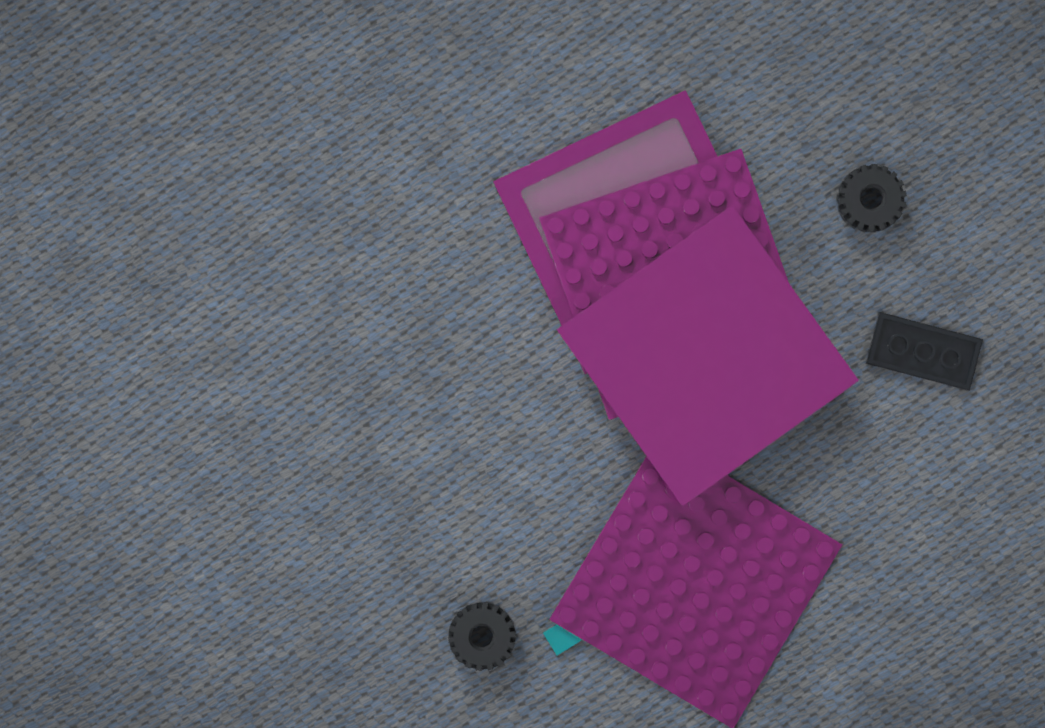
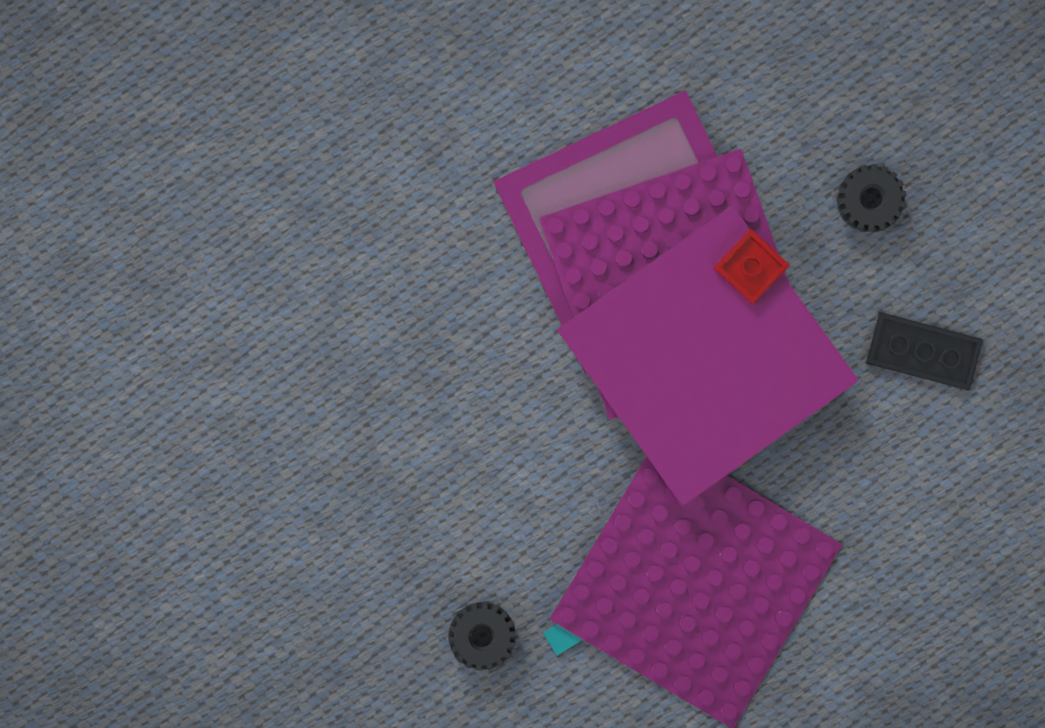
none -> red tile [713,228,790,305]

